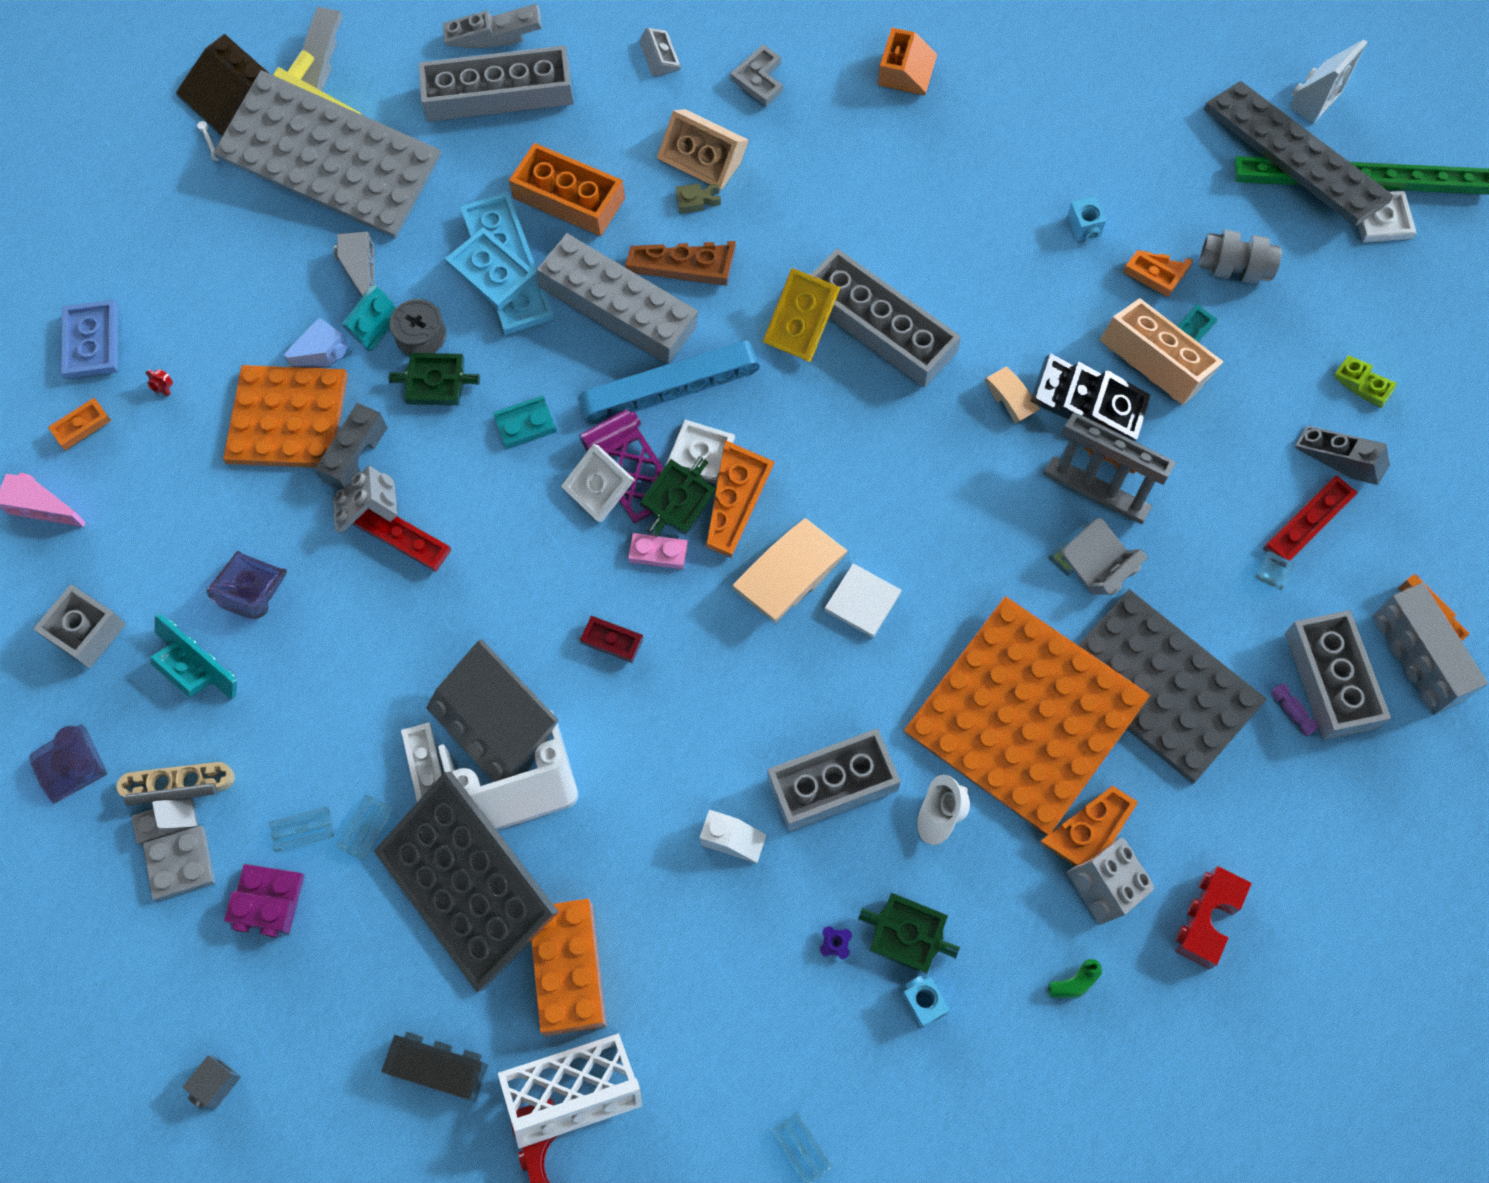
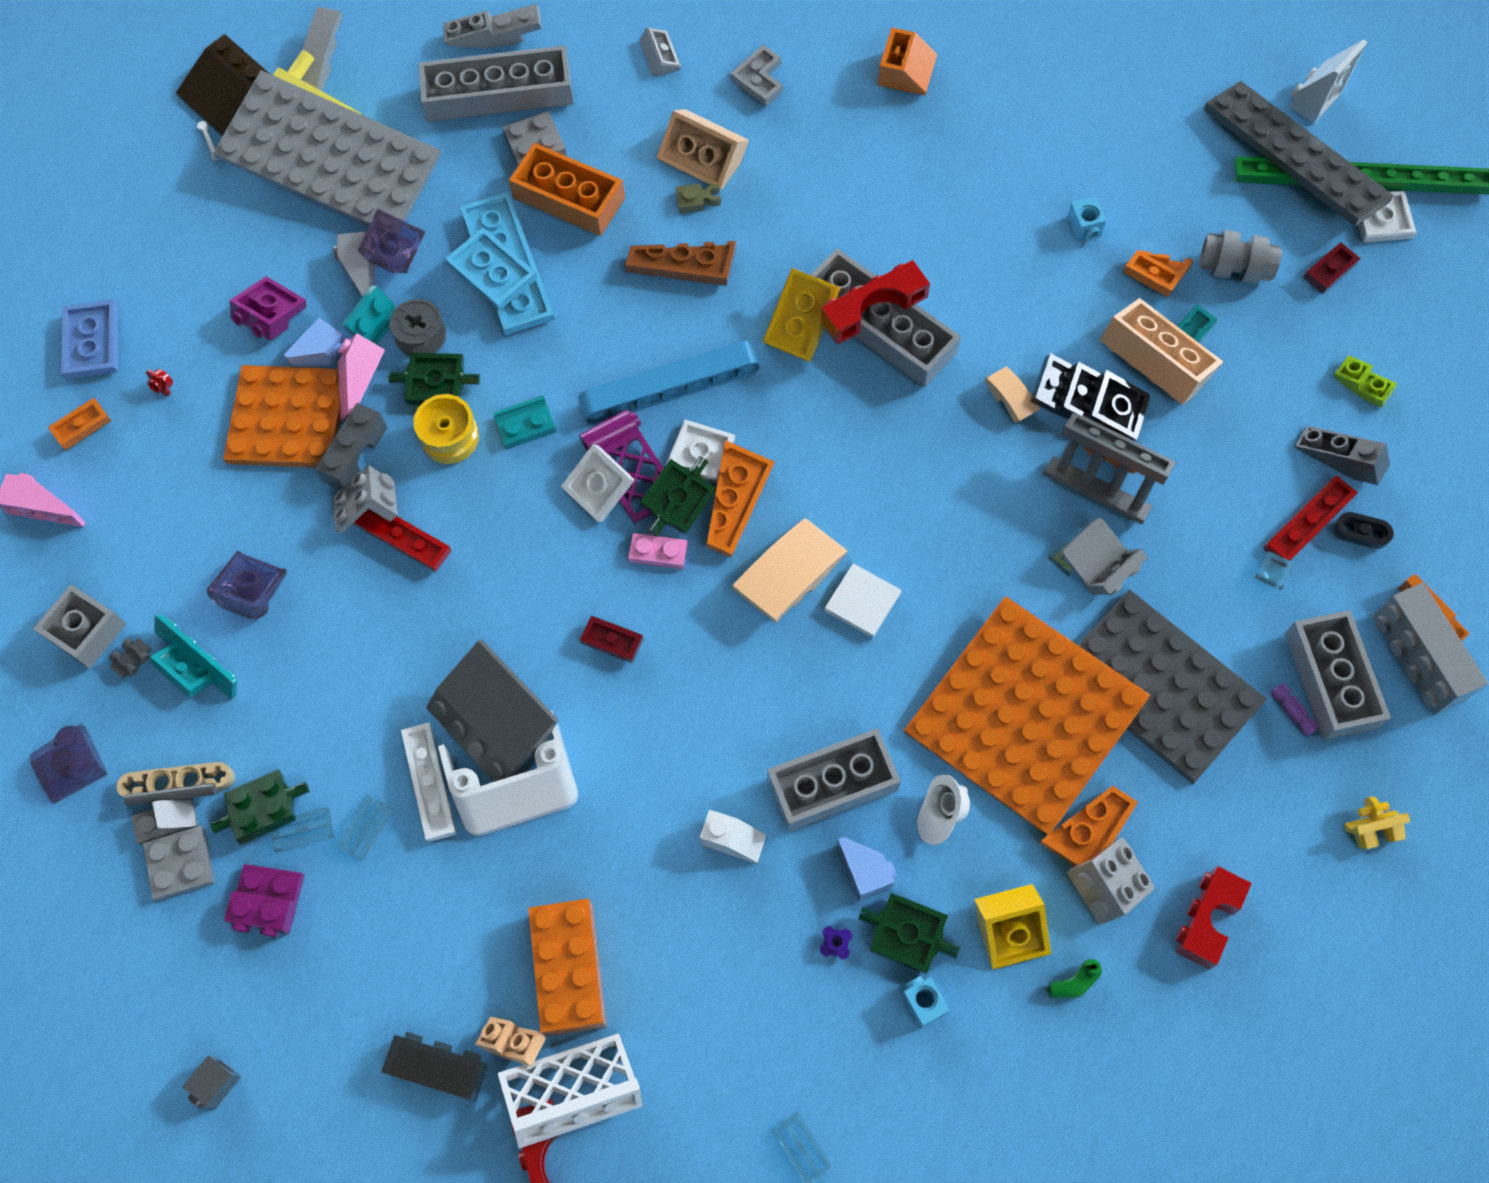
dark grey plate [374,771,559,992] -> none
light grey brick [537,233,698,364] -> none
none -> dark grey piece [109,638,152,679]
none -> dark green plate [210,769,310,845]
none -> magenta plate [229,276,306,340]
none -> bright pink slope [338,334,385,422]
none -> clear purple slope [358,208,426,273]
none -> yellow wheel [413,394,479,464]
none -> light nougat slope [475,1017,546,1066]
none -> light grey plate [503,111,567,166]
none -> red arch [821,260,930,345]
none -> light blue slope [837,837,897,901]
none -> yellow slope [974,884,1051,969]
none -> dark red plate [1303,242,1361,294]
none -> black plate [1334,512,1394,549]
none -> yellow hips [1344,796,1410,849]

